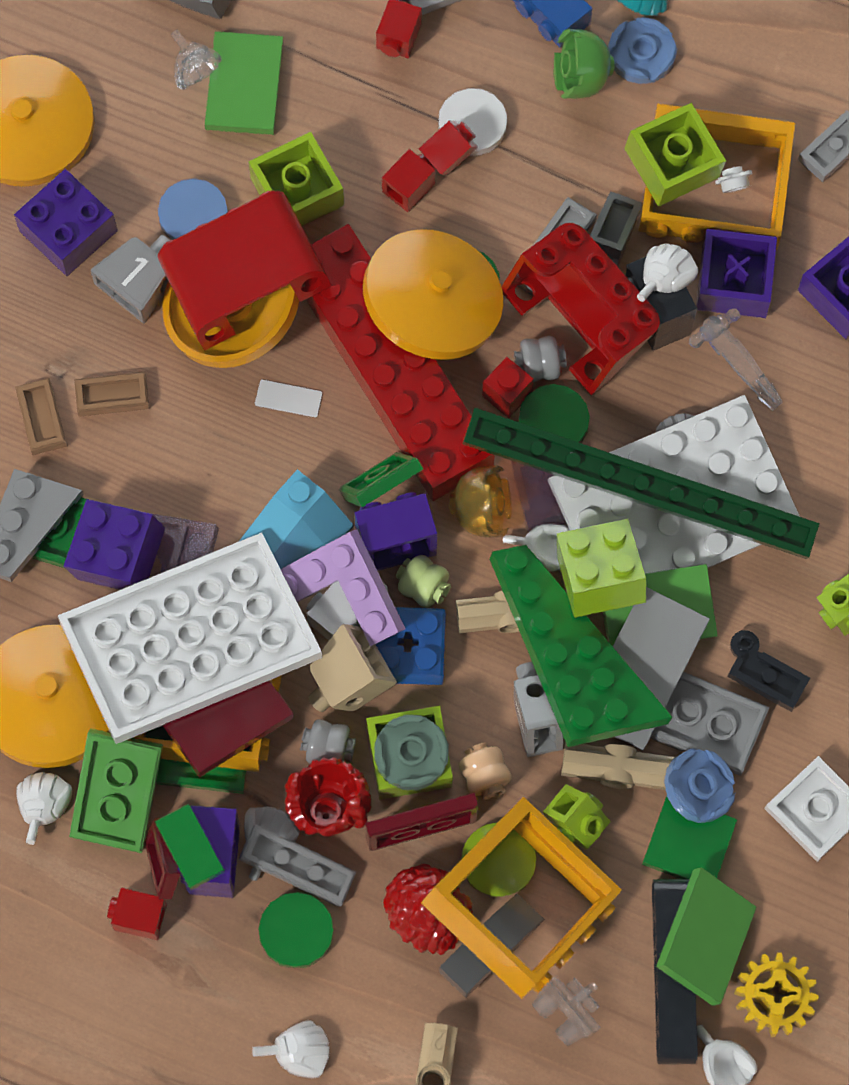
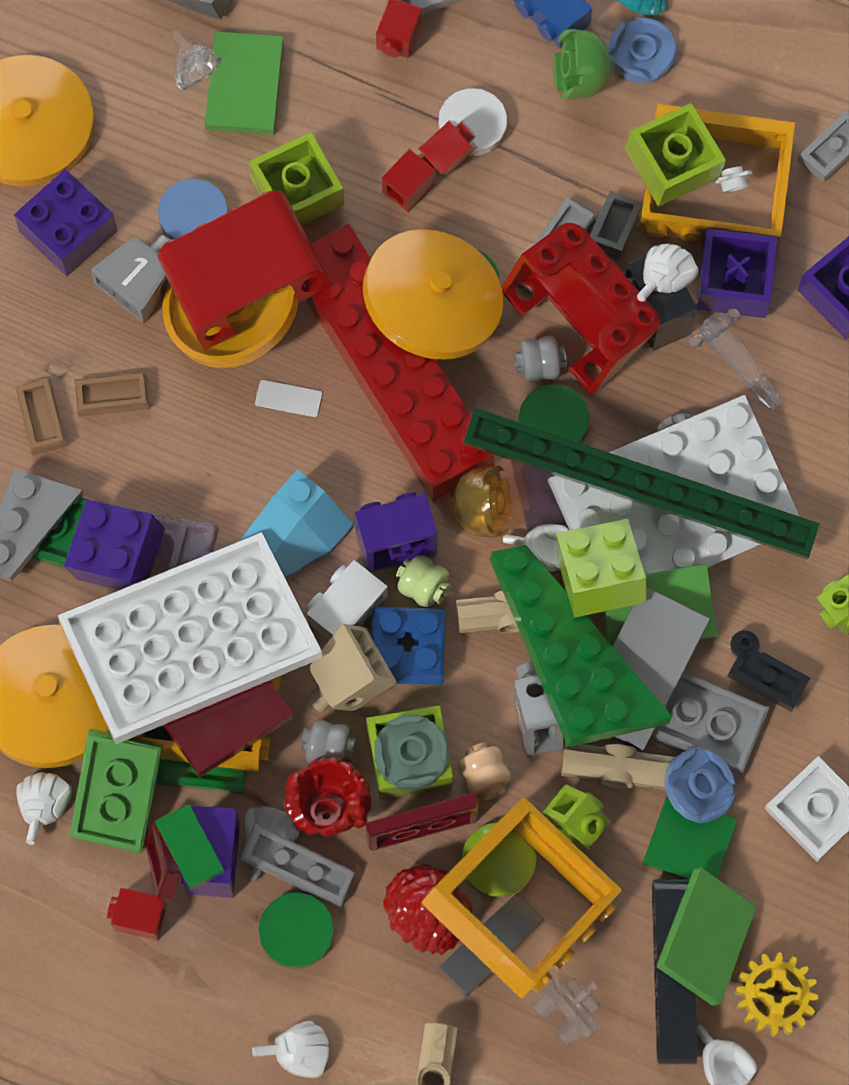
lavender plate [281,529,405,646] -> none
green tile [339,452,423,508] -> none
red brick [482,357,534,418] -> none

